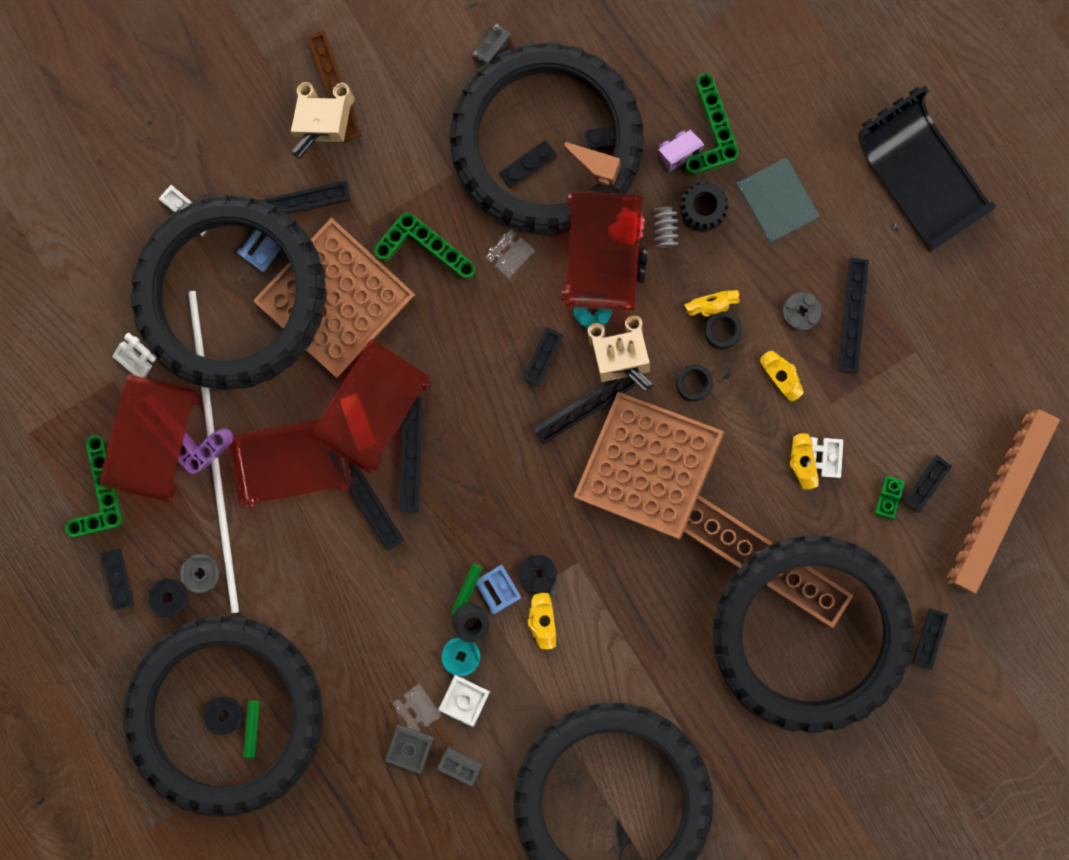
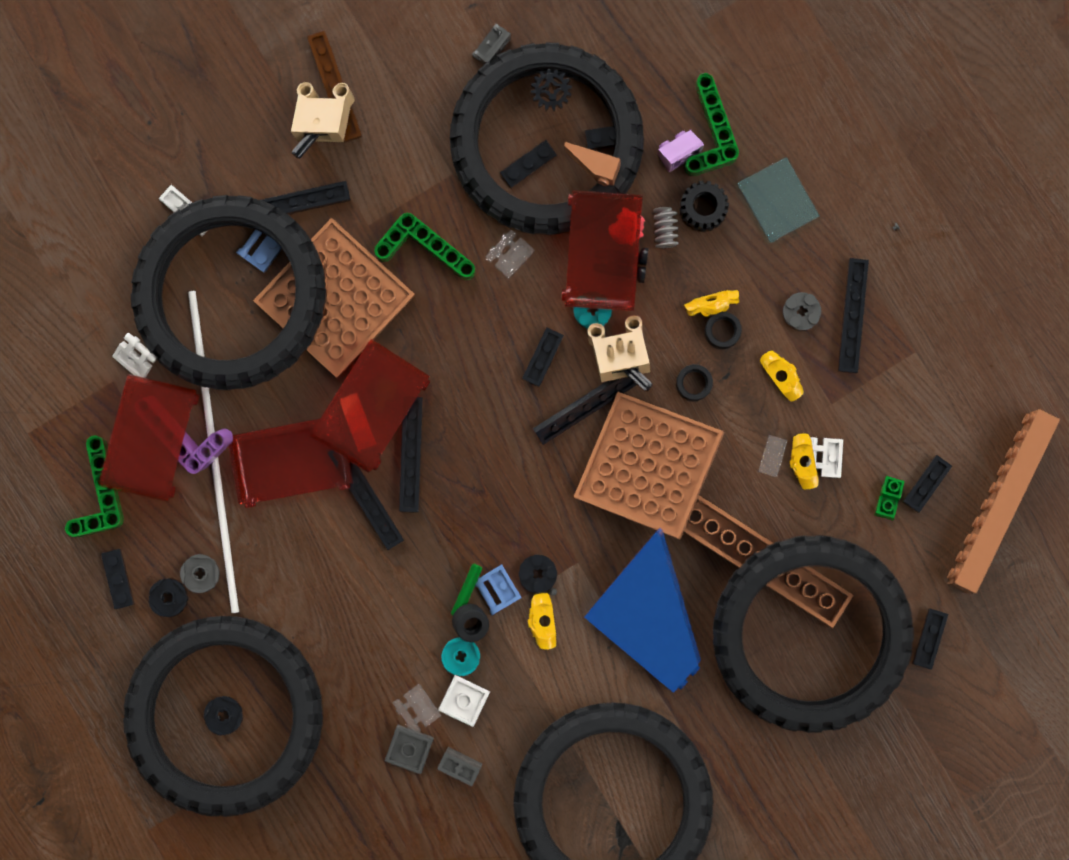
green axle [244,700,260,758] -> none
black panel [858,86,997,252] -> none
none -> black gear [531,69,572,112]
none -> blue slope [584,528,701,693]
none -> clear tile [758,435,788,477]

